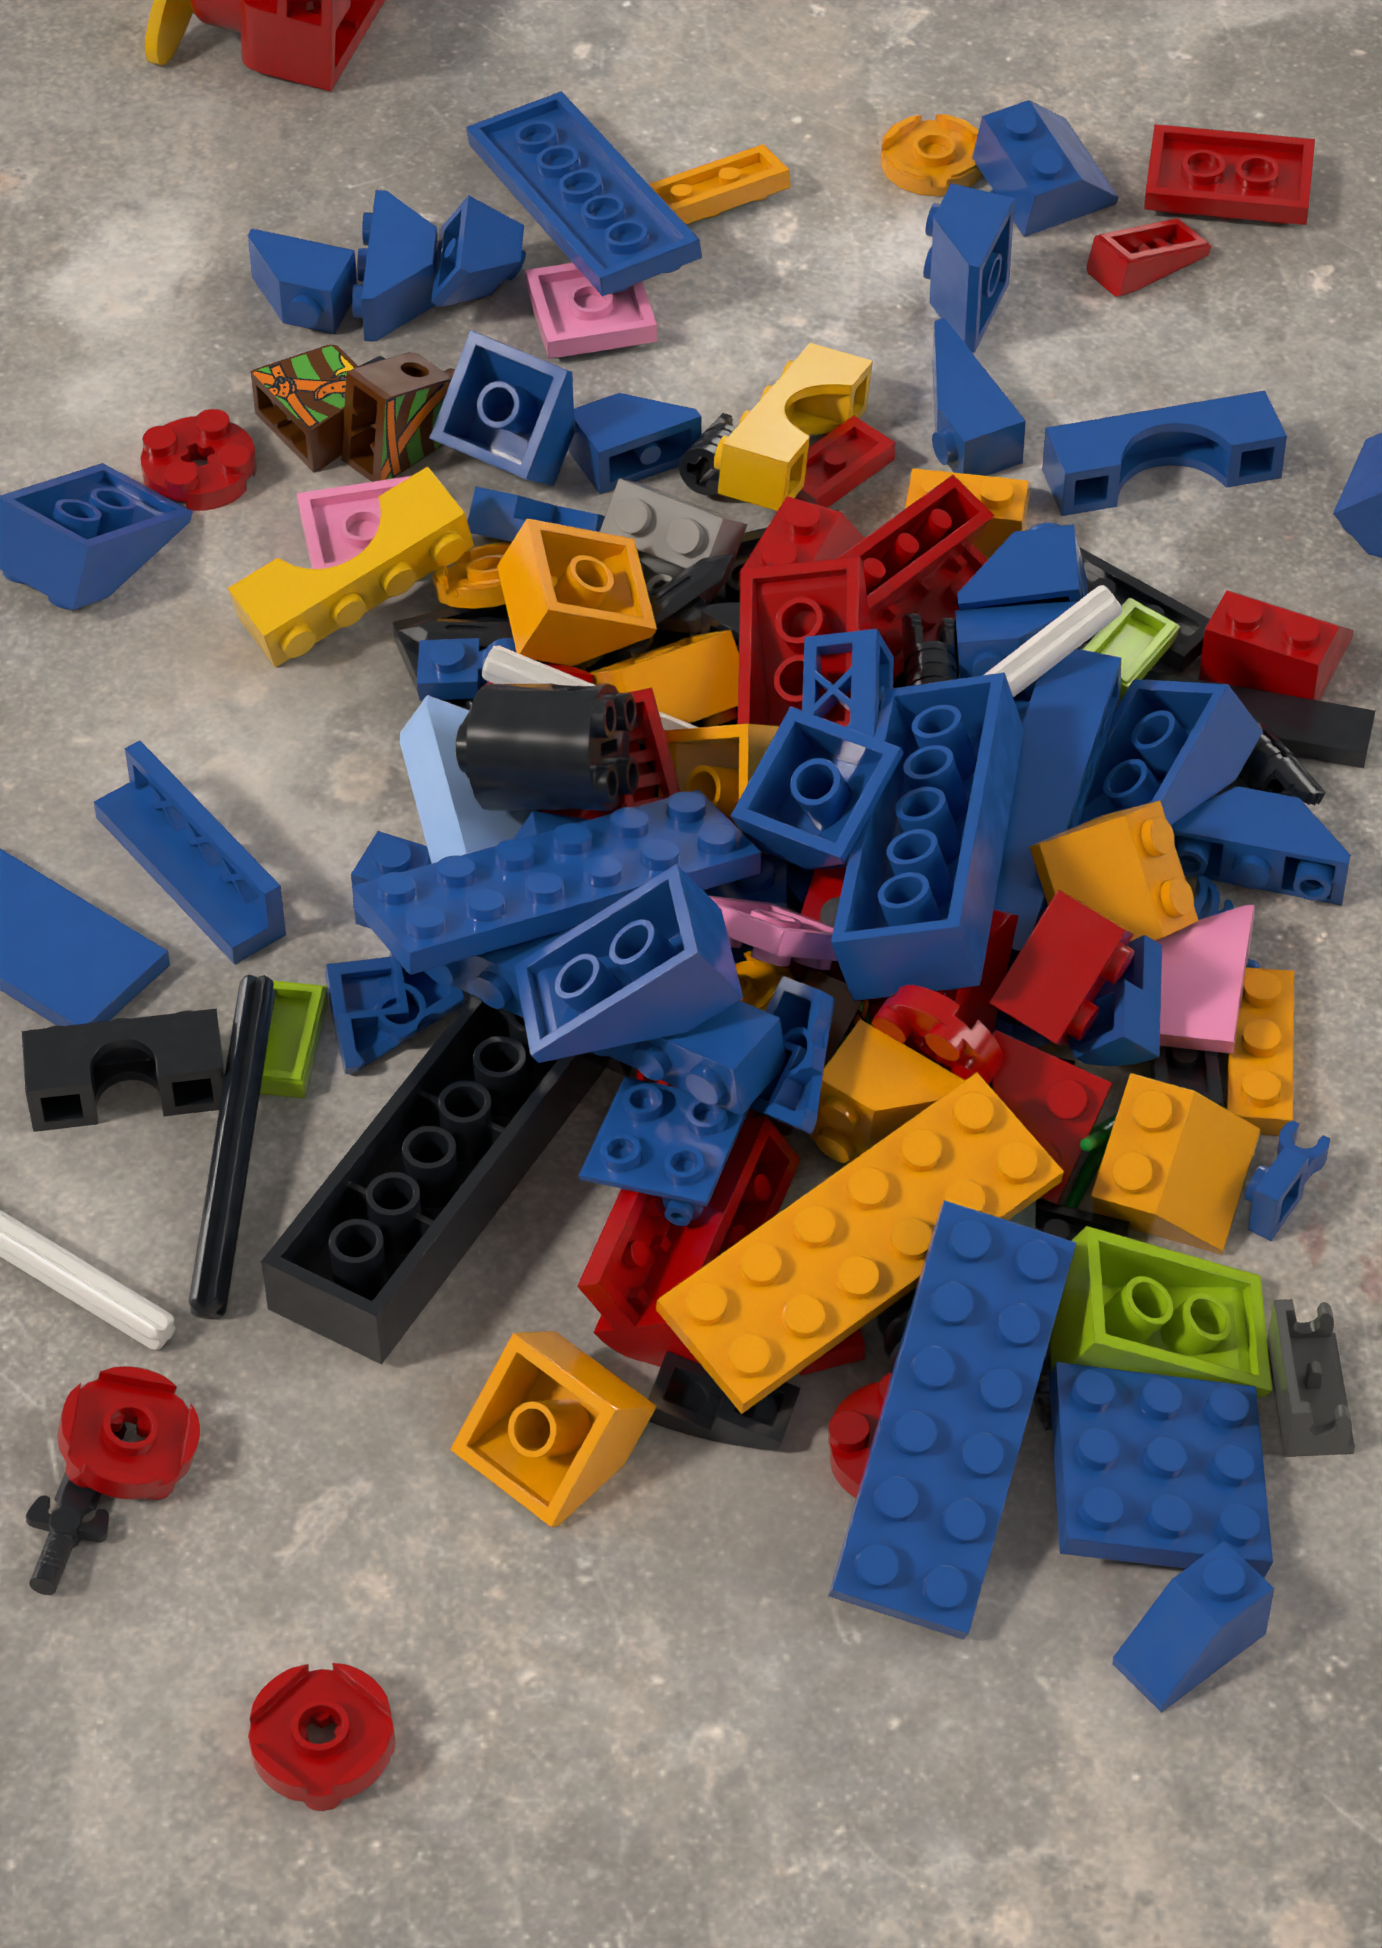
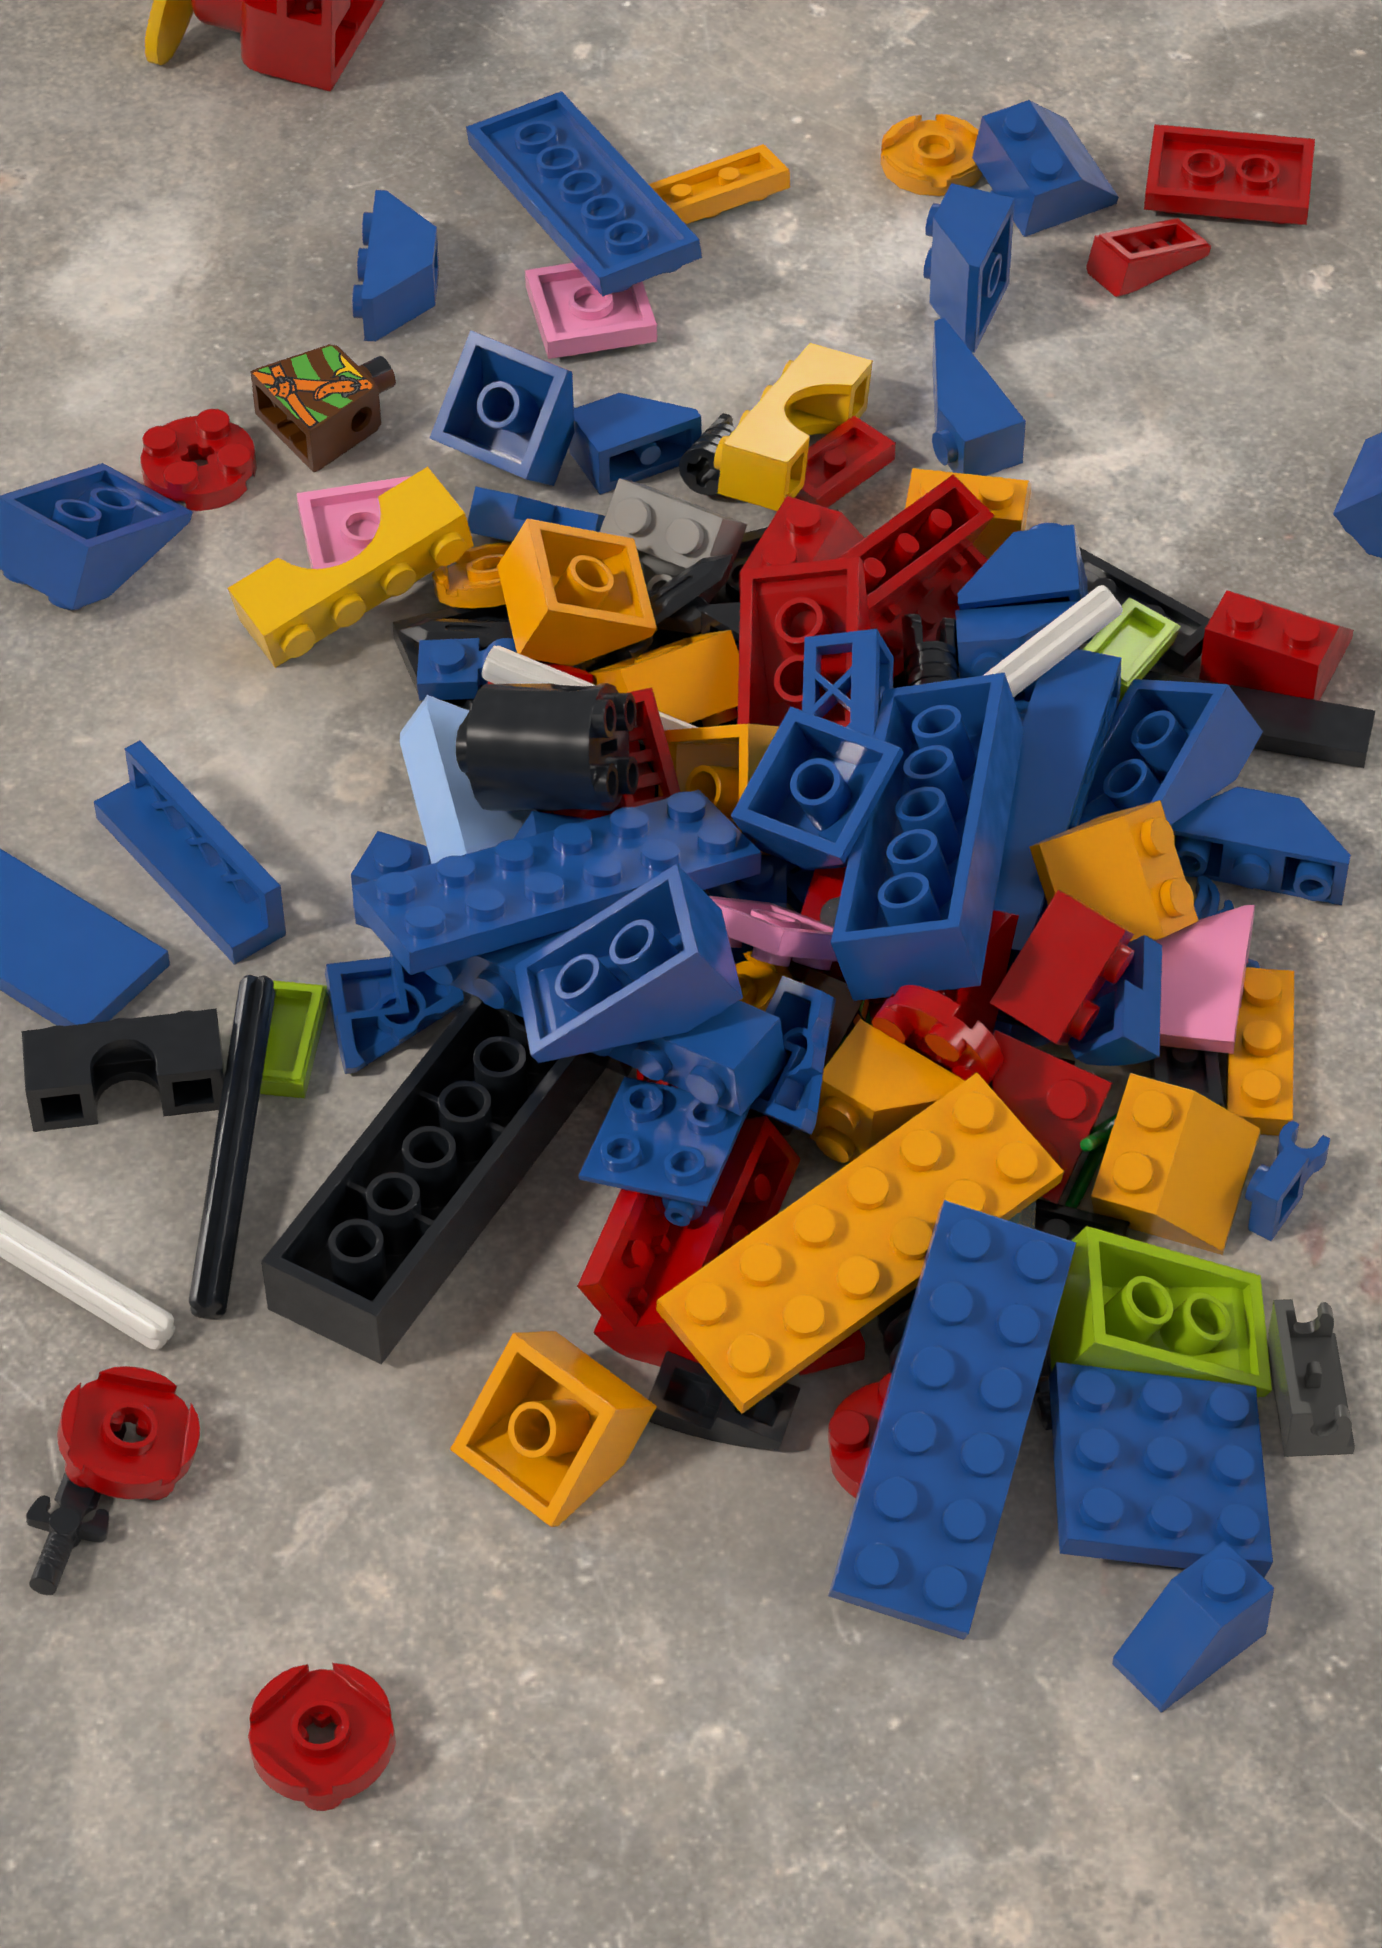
blue slope [247,228,358,334] -> none
reddish brown torso [341,352,455,482] -> none
blue slope [431,195,526,307] -> none
blue arch [1042,390,1287,516] -> none
black hinge [1238,723,1326,806] -> none

